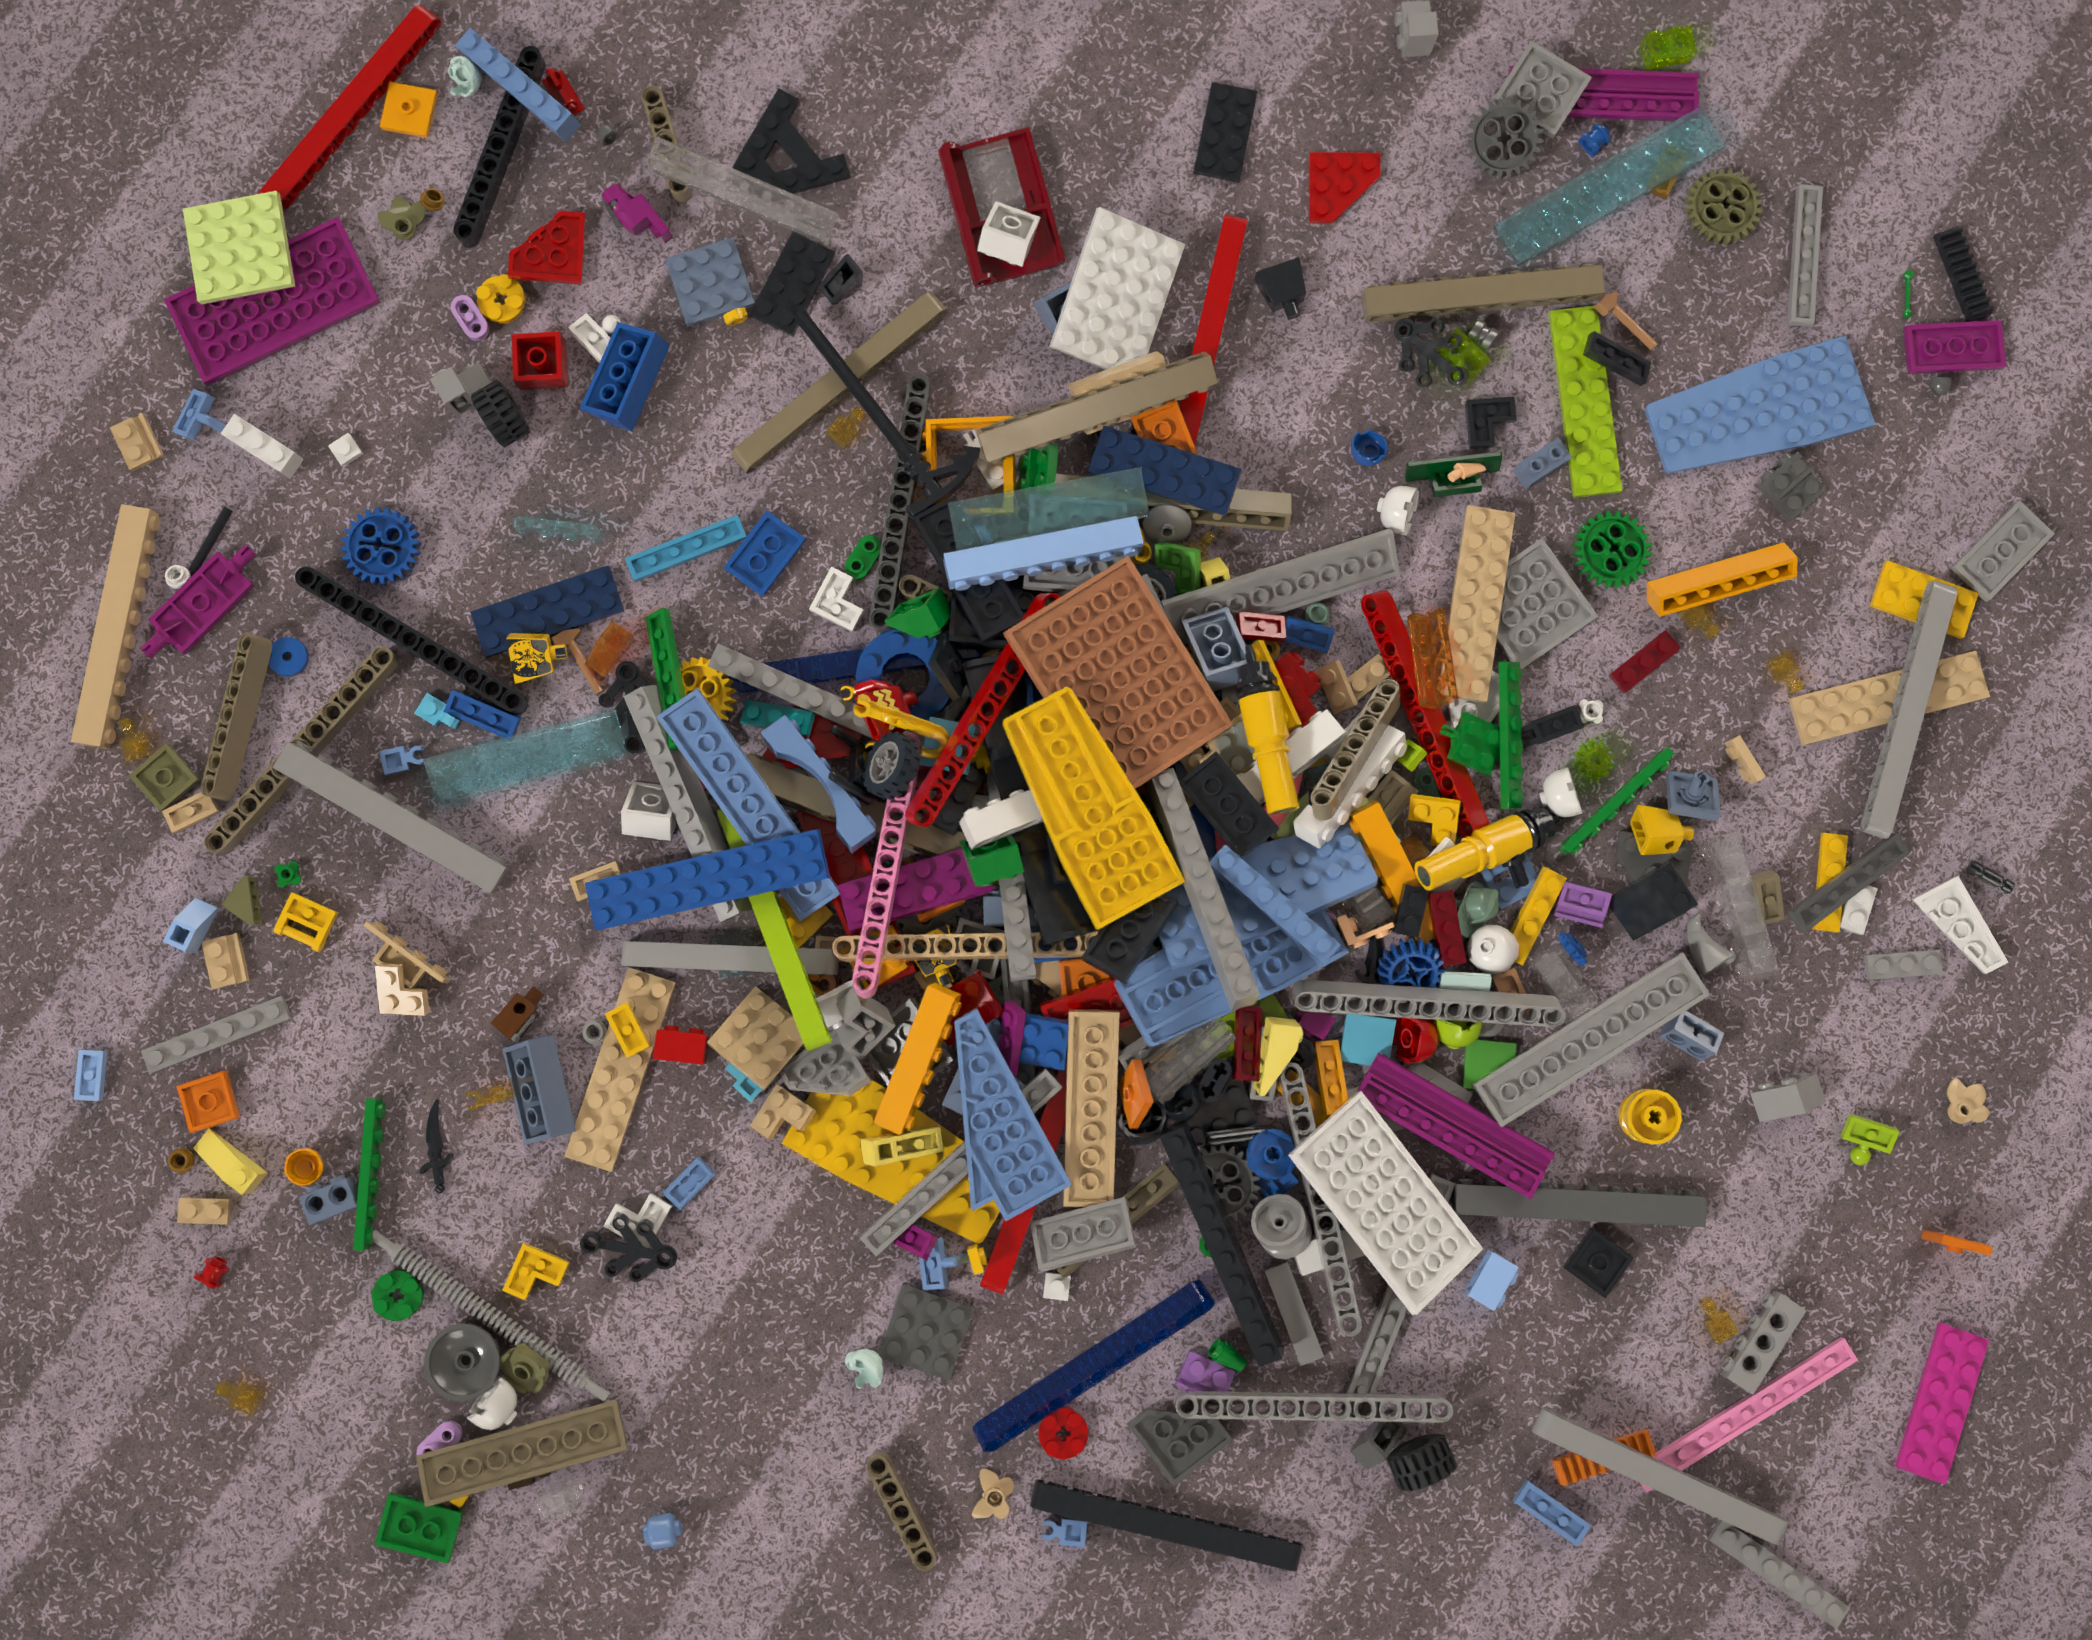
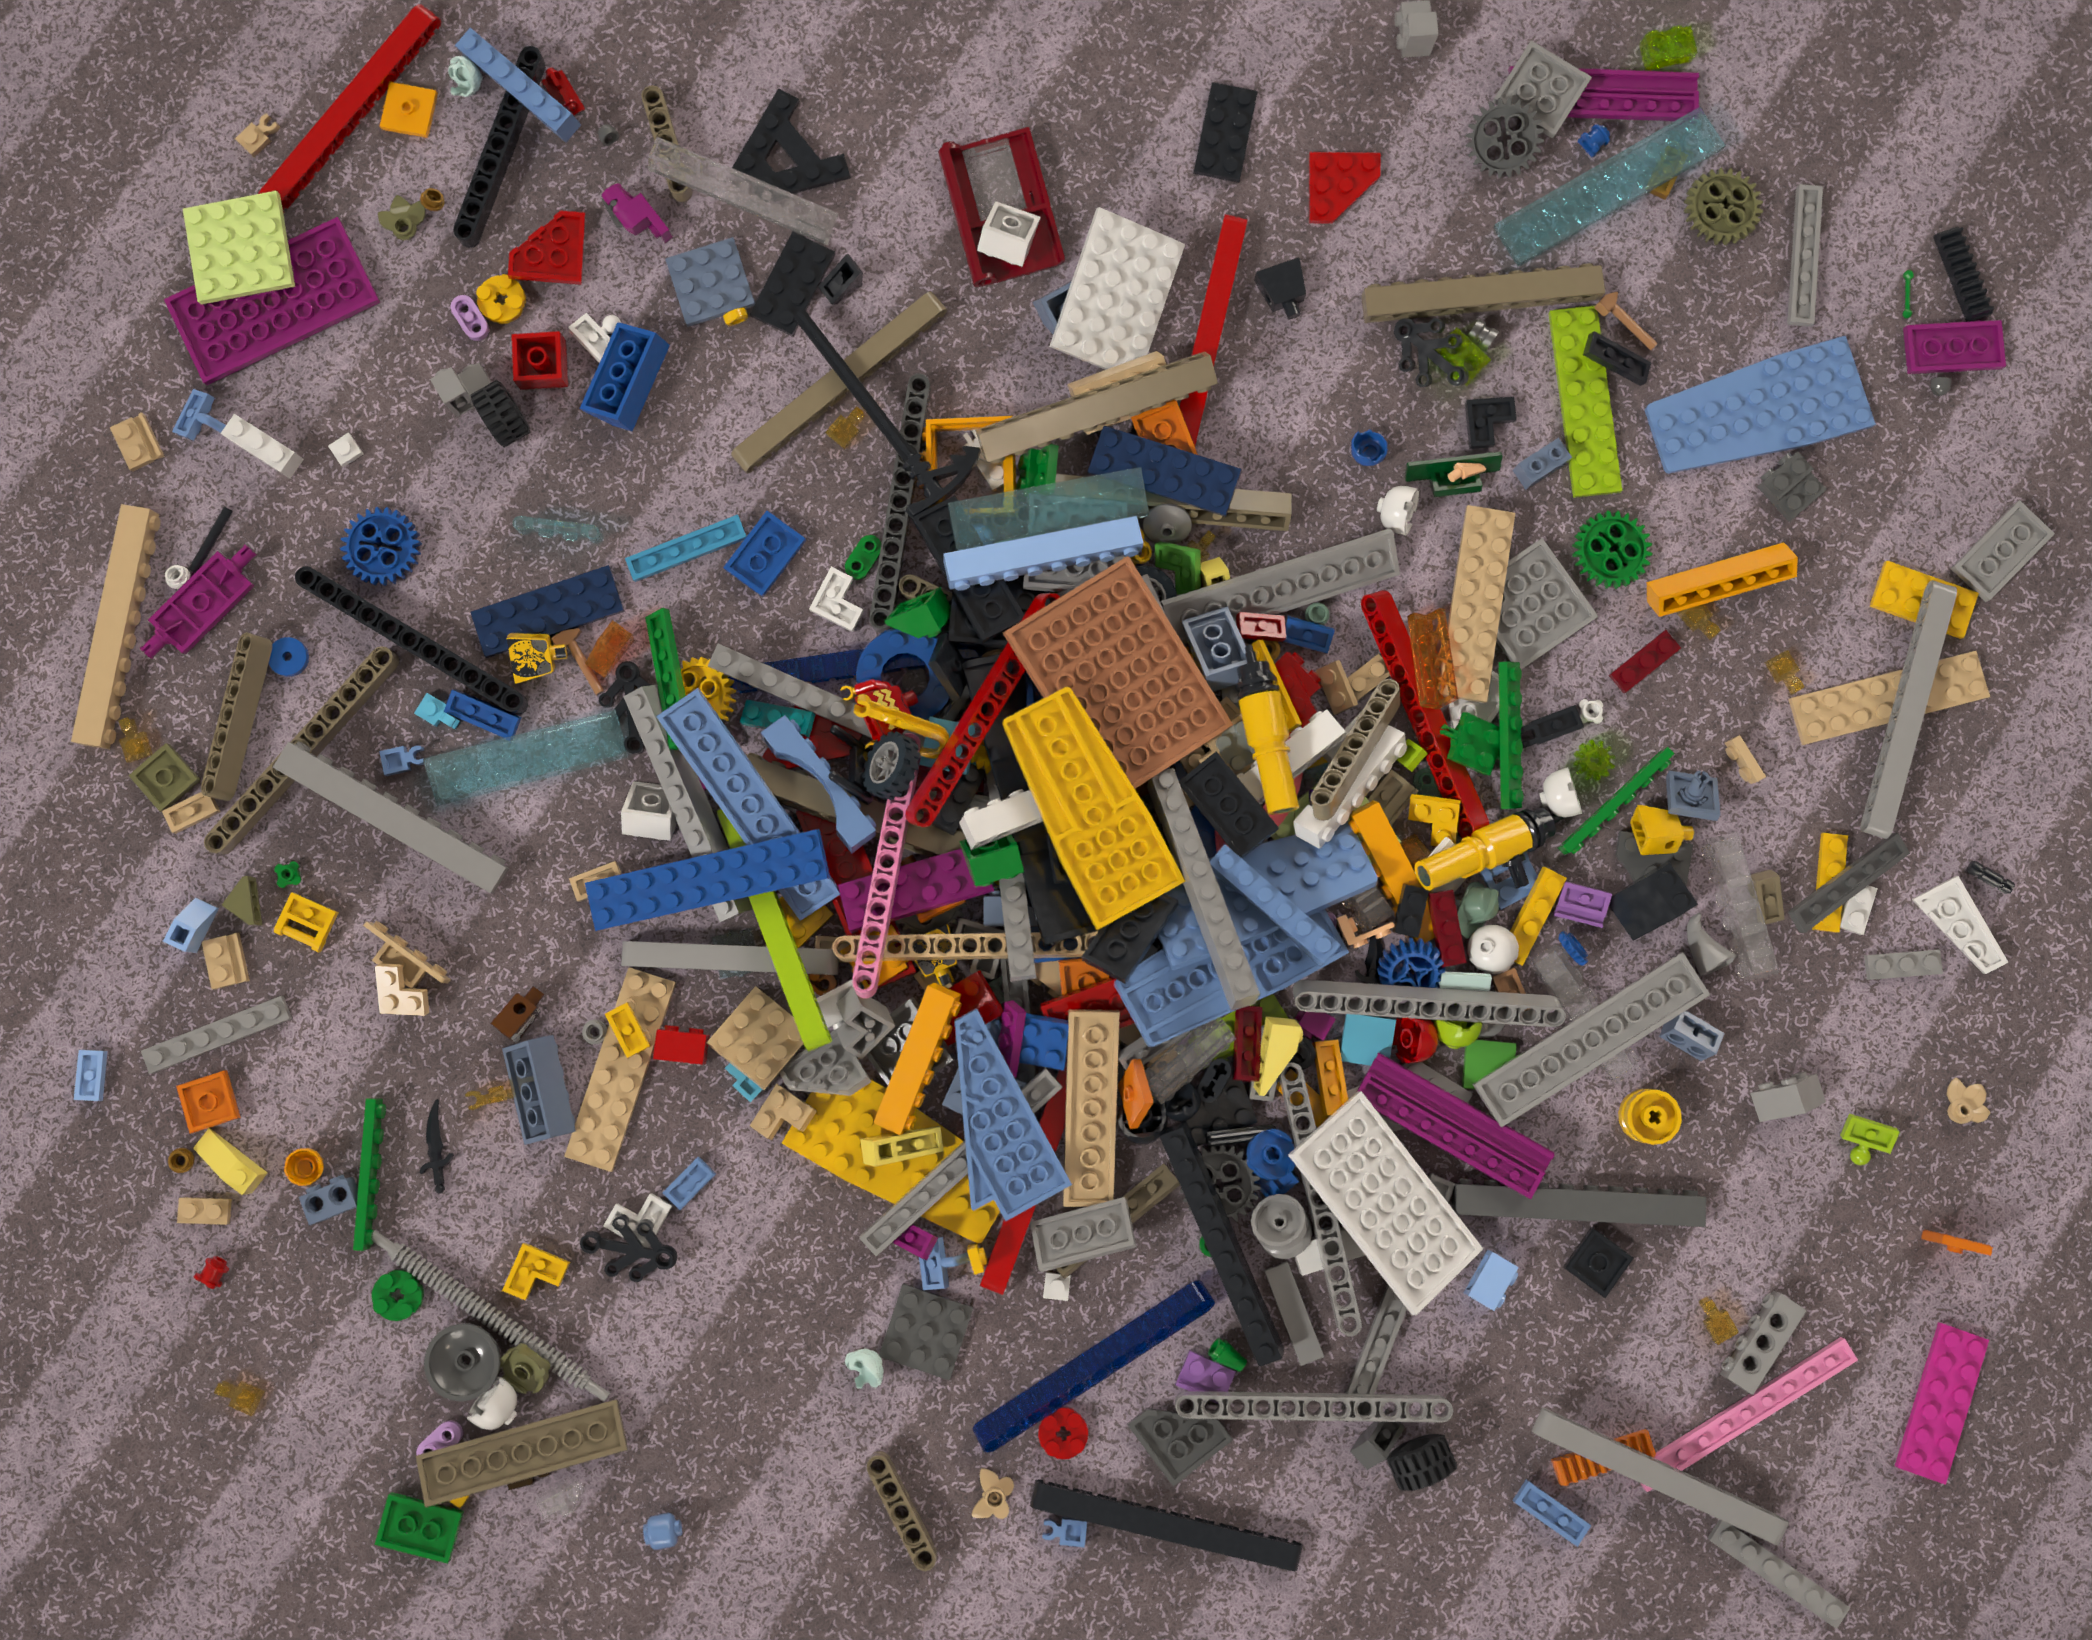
none -> tan plate [235,114,280,157]

